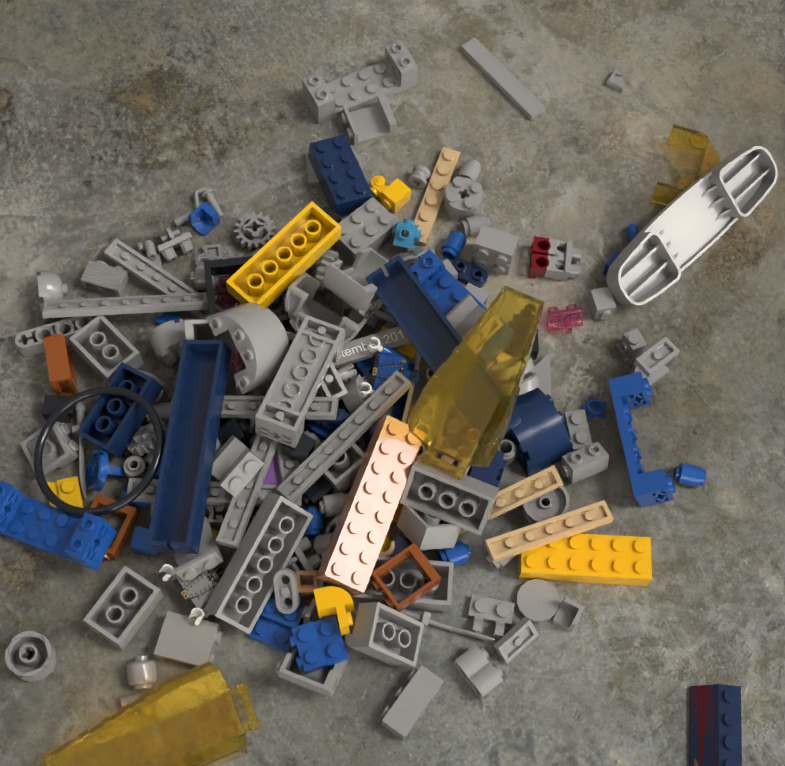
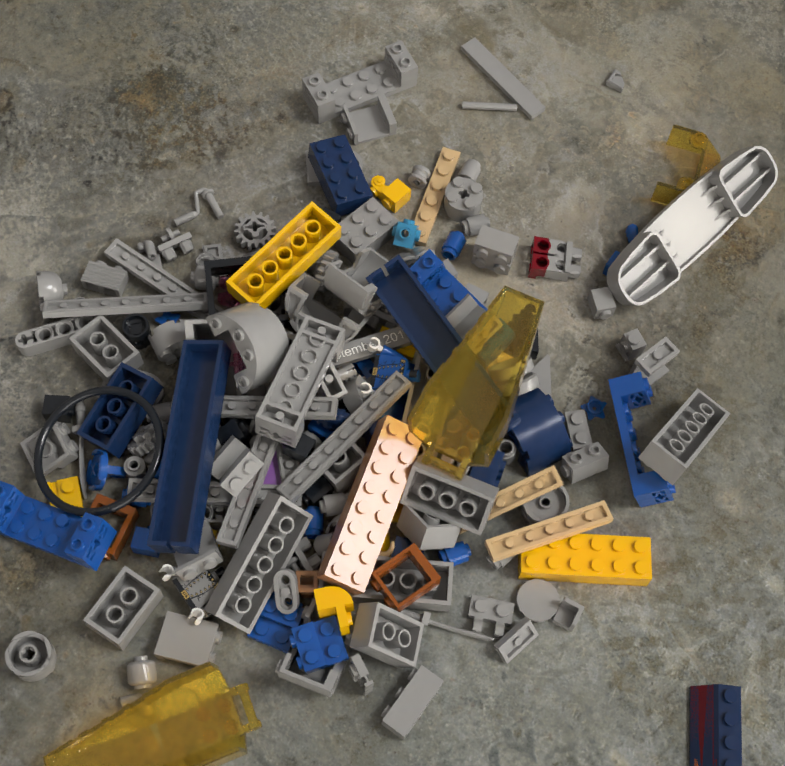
dark orange window [43,334,79,397] -> none
blue panel [188,201,220,236] -> none
dark blue plate [452,259,488,288] -> none
light grey brick [453,645,503,699] -> none
clear pink hips [547,304,584,334] -> none
blue brick [673,463,706,487] -> none
none -> black wheel [122,314,152,350]
none -> light grey plate [348,653,374,696]
none -> light grey bar [462,101,517,111]
none -> light grey brick [638,388,730,485]

